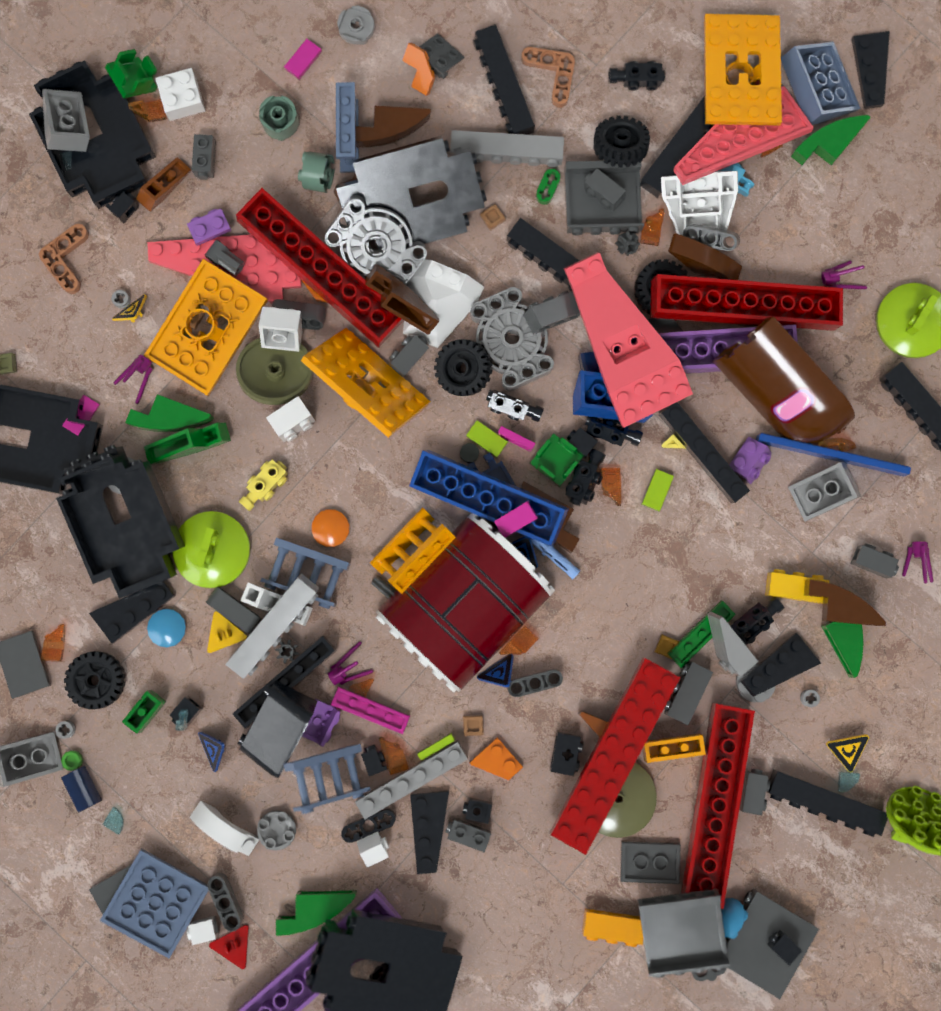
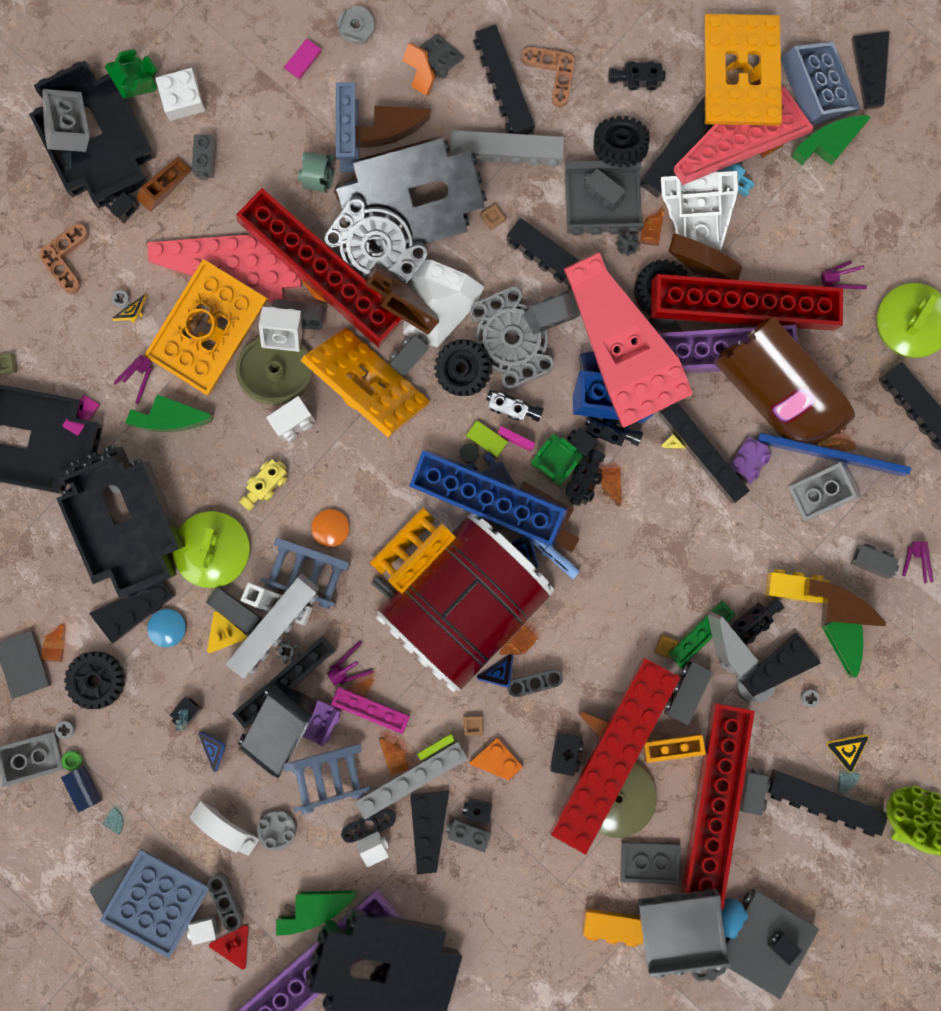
green brick [122,690,166,734] -> none
clear orange slope [128,100,167,122] -> none
green slope [144,422,231,465] -> none
medium lavender bracket [187,209,232,246] -> none
dark grey piece [205,240,245,276] -> none
sand green brick [259,95,300,141] -> none
black brick [361,744,389,777] -> none
dark pink tile [494,501,538,538] -> none
green beam [536,169,560,205] -> none
lime tile [641,469,674,512] -> none
dark grey beam [683,224,740,251] -> none

